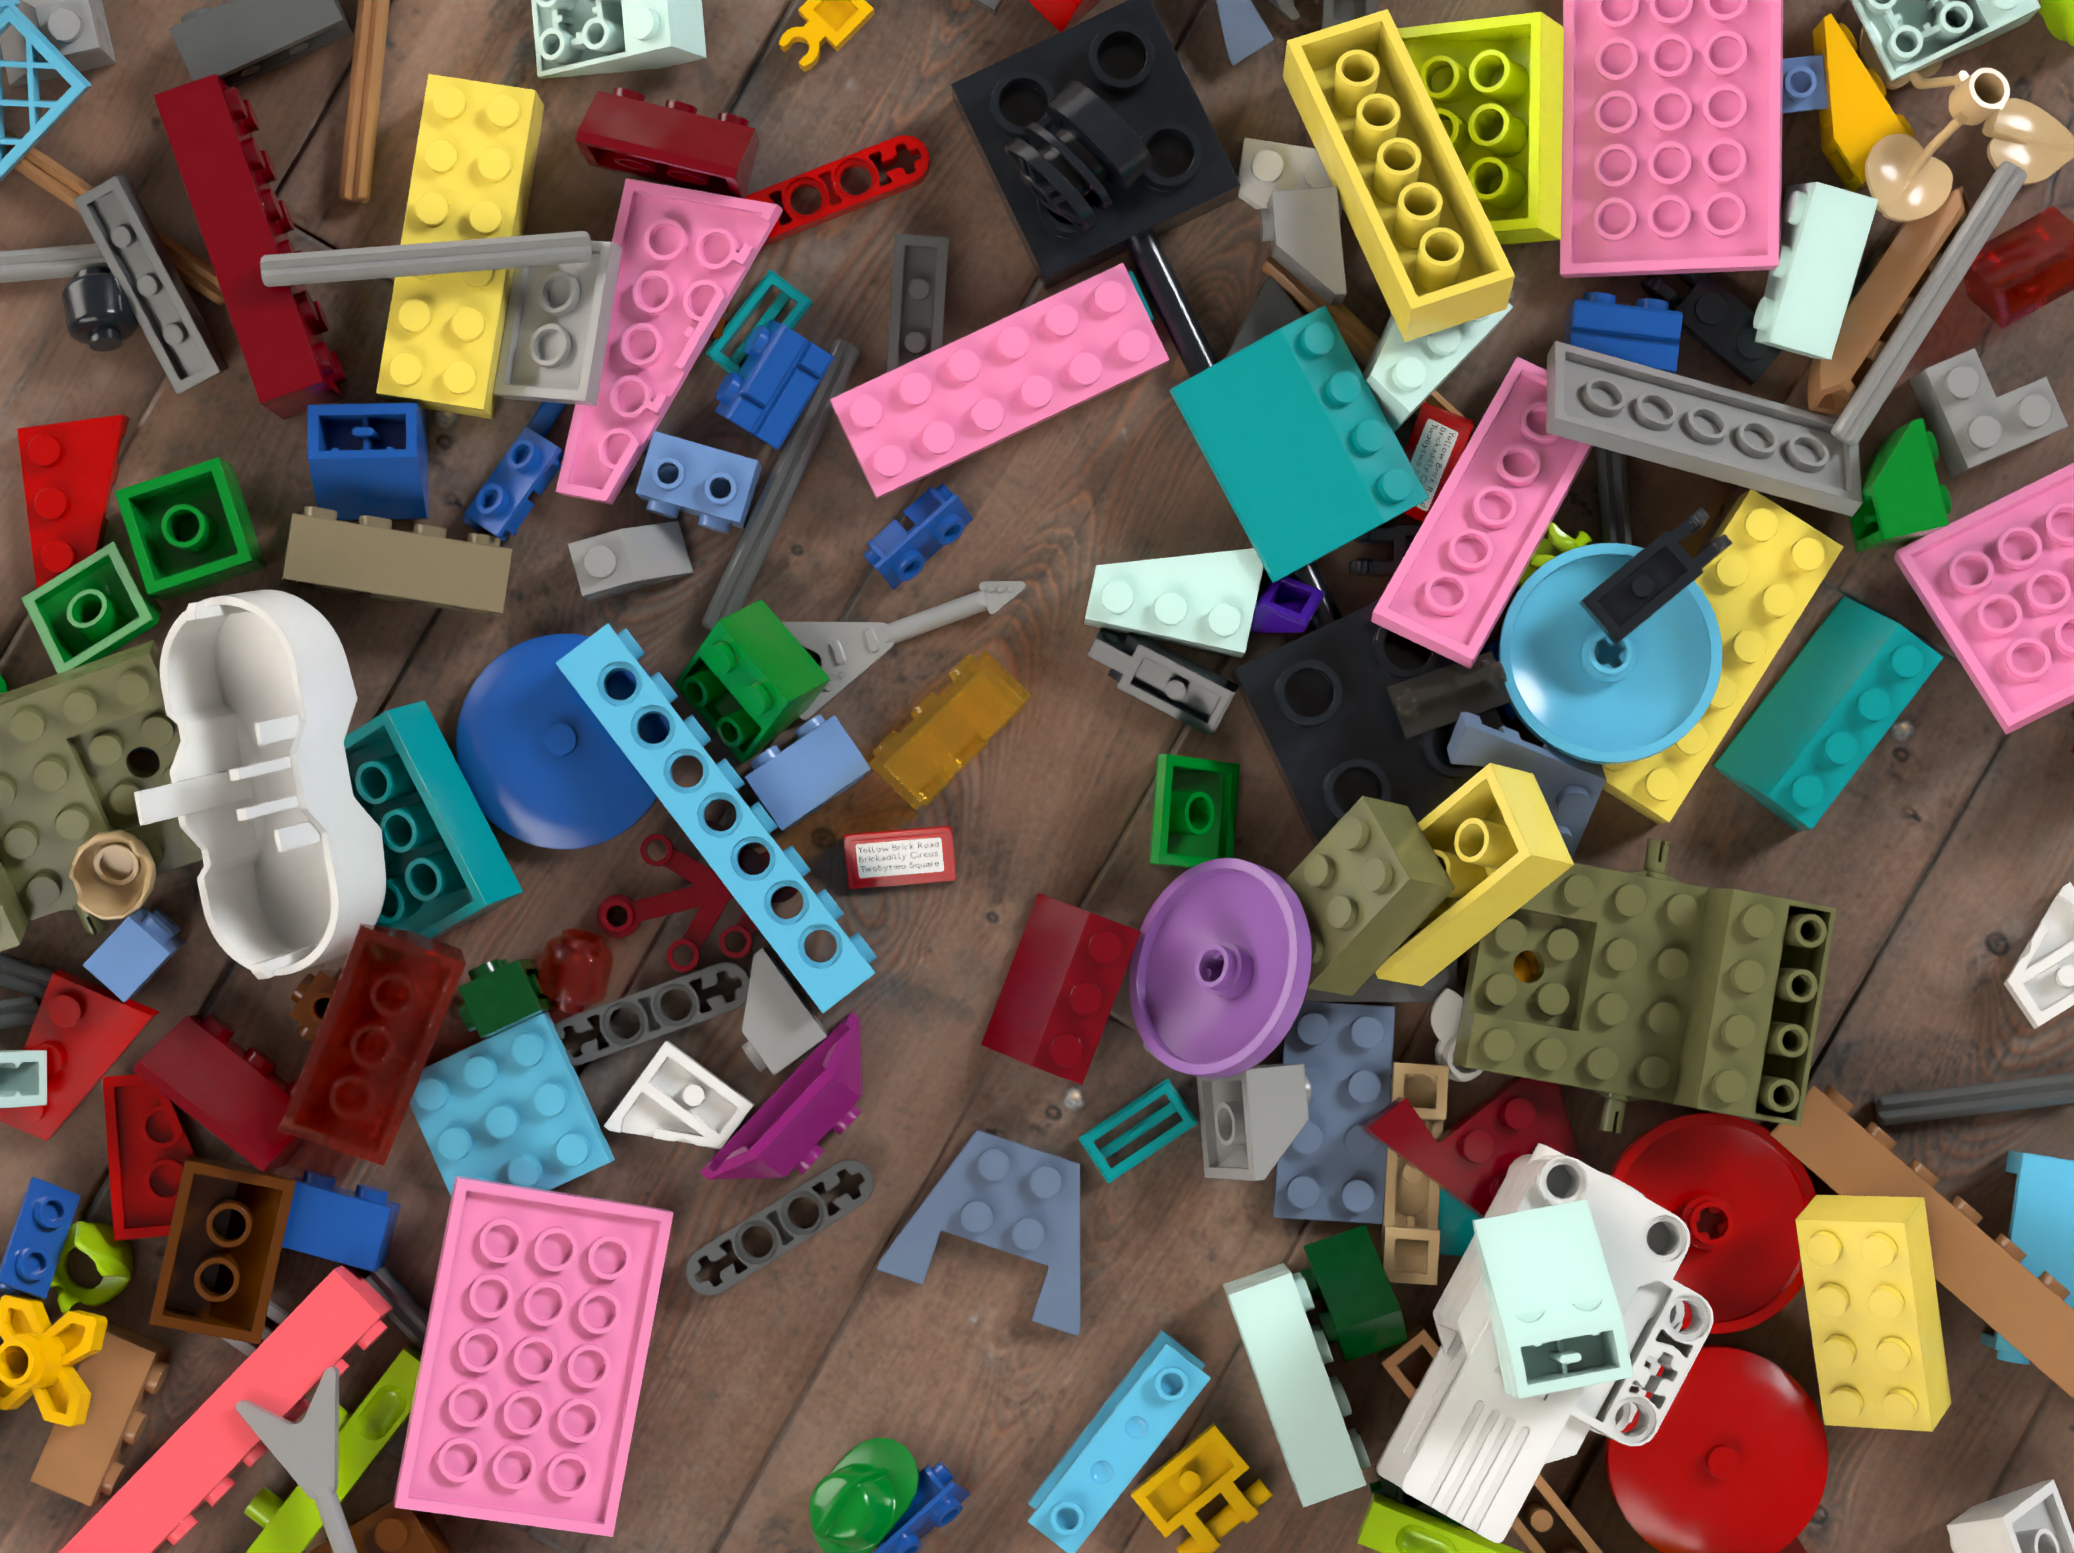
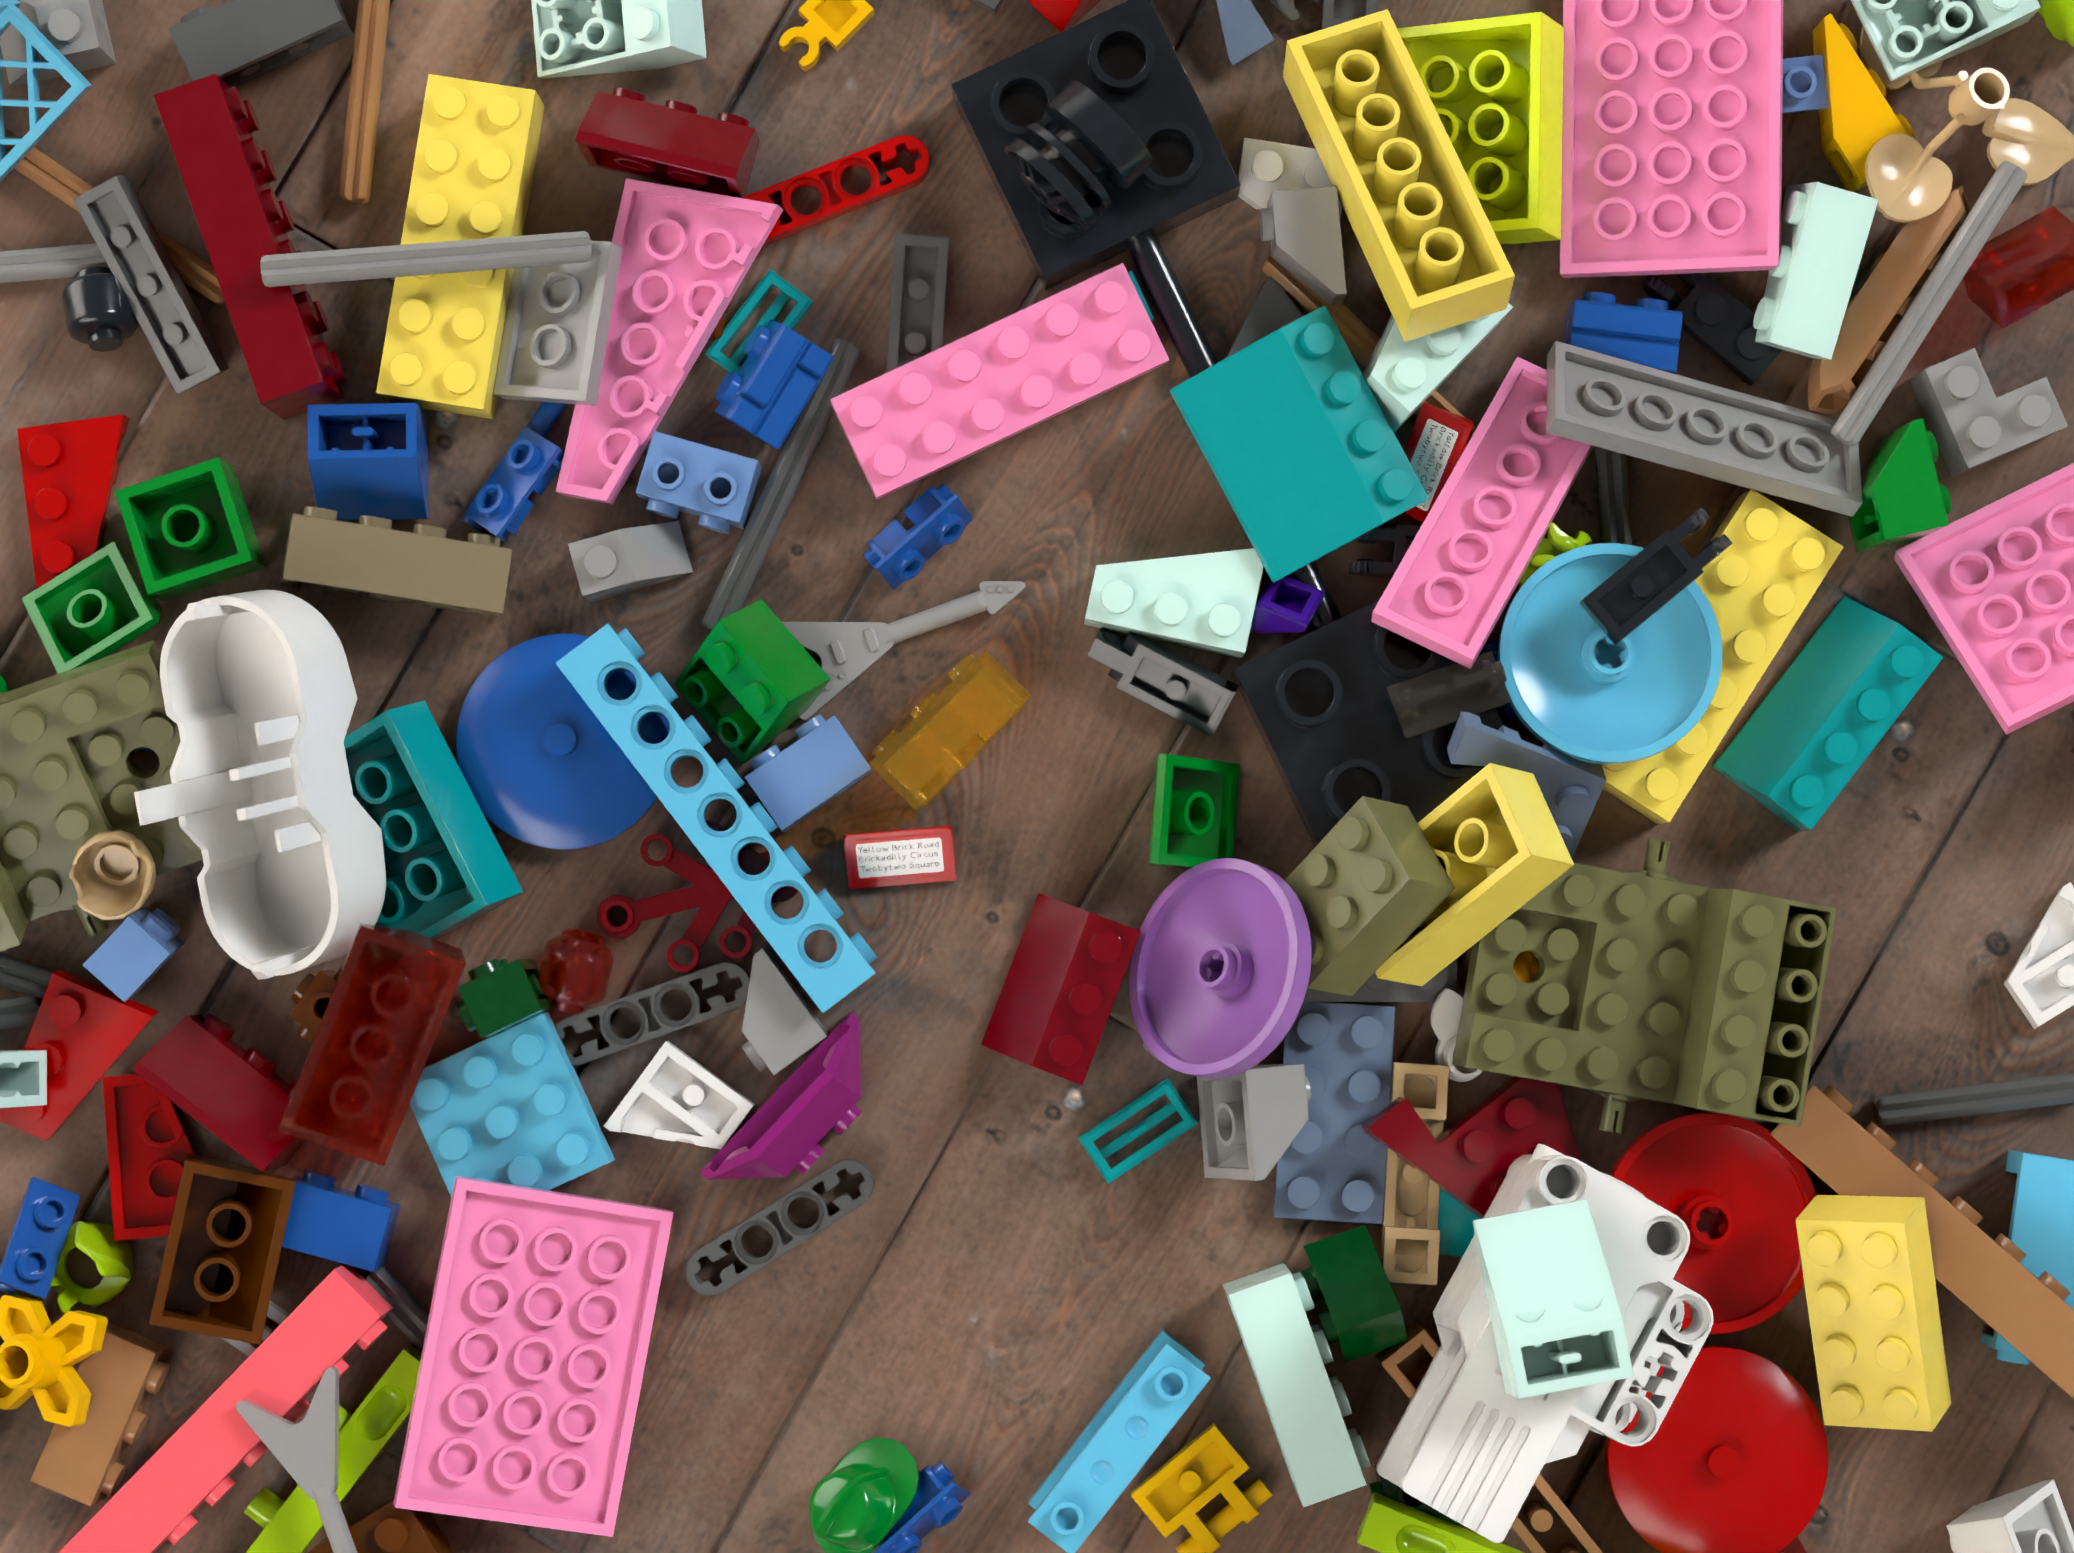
sand blue wing [877,1129,1081,1336] -> none

